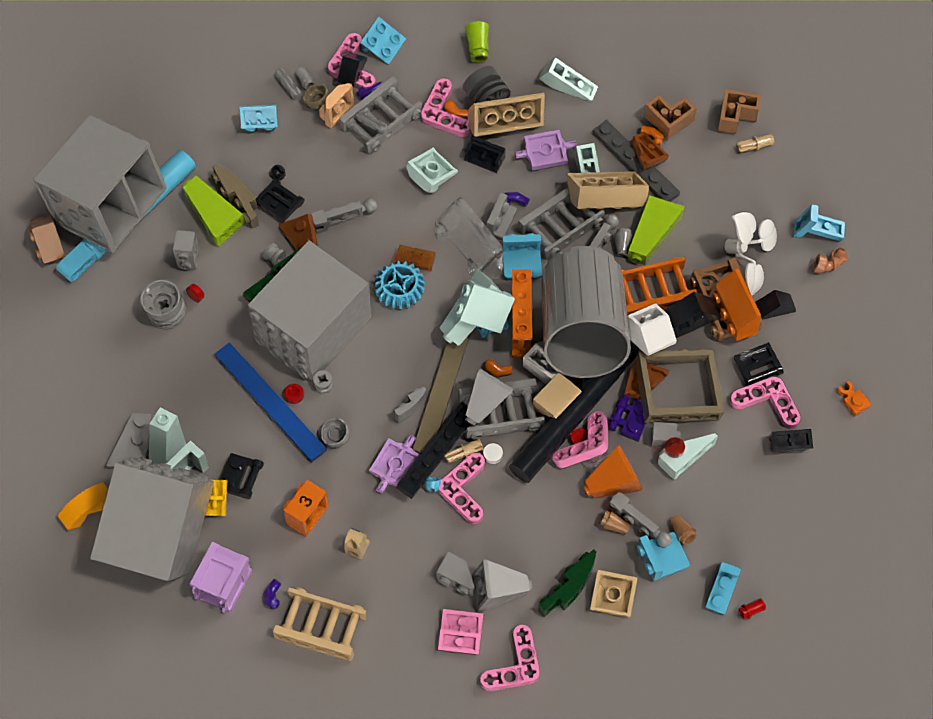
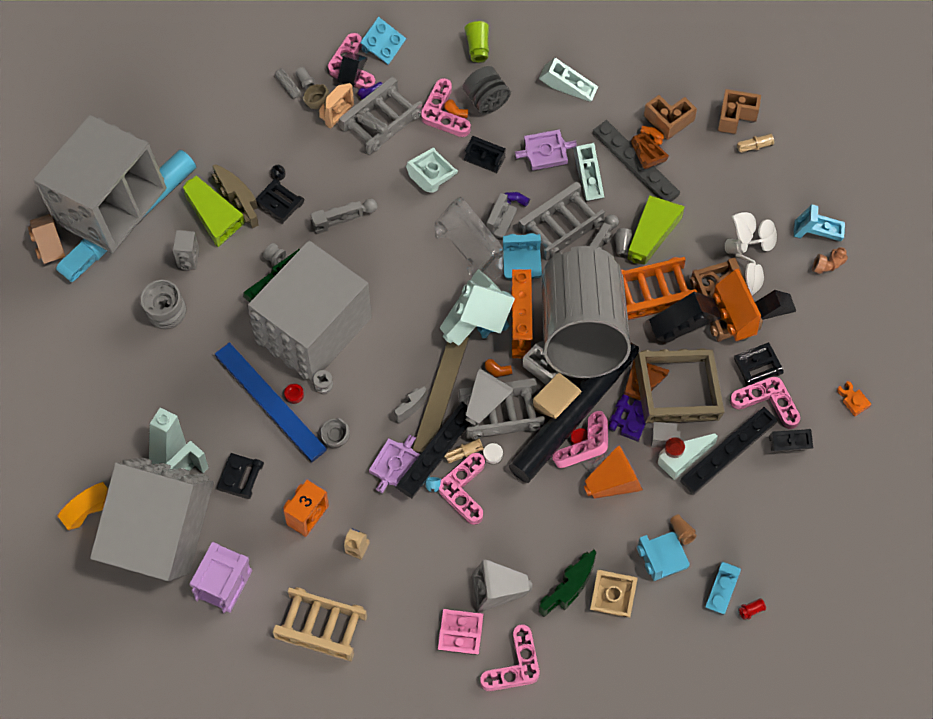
light grey wing [106,413,152,469] -> none
red tile [186,284,204,303] -> none
yellow hips [205,480,228,516] -> none
medium azure bracket [240,104,278,131] -> none
dark purple arm [263,579,281,609] -> none
dark orange wing [279,214,318,250] -> none
medium azure gear [374,260,425,310] -> none
clear orange plate [395,245,436,271] -> none
light grey slope [437,552,474,596] -> none
tan slope [468,93,545,137] -> none
tan slope [567,171,649,210] -> none
medium nougat cone [599,510,630,535] -> none
light grey plate [609,492,672,547] -> none
white slope [628,303,677,356] -> none
none -> black plate [680,407,778,495]

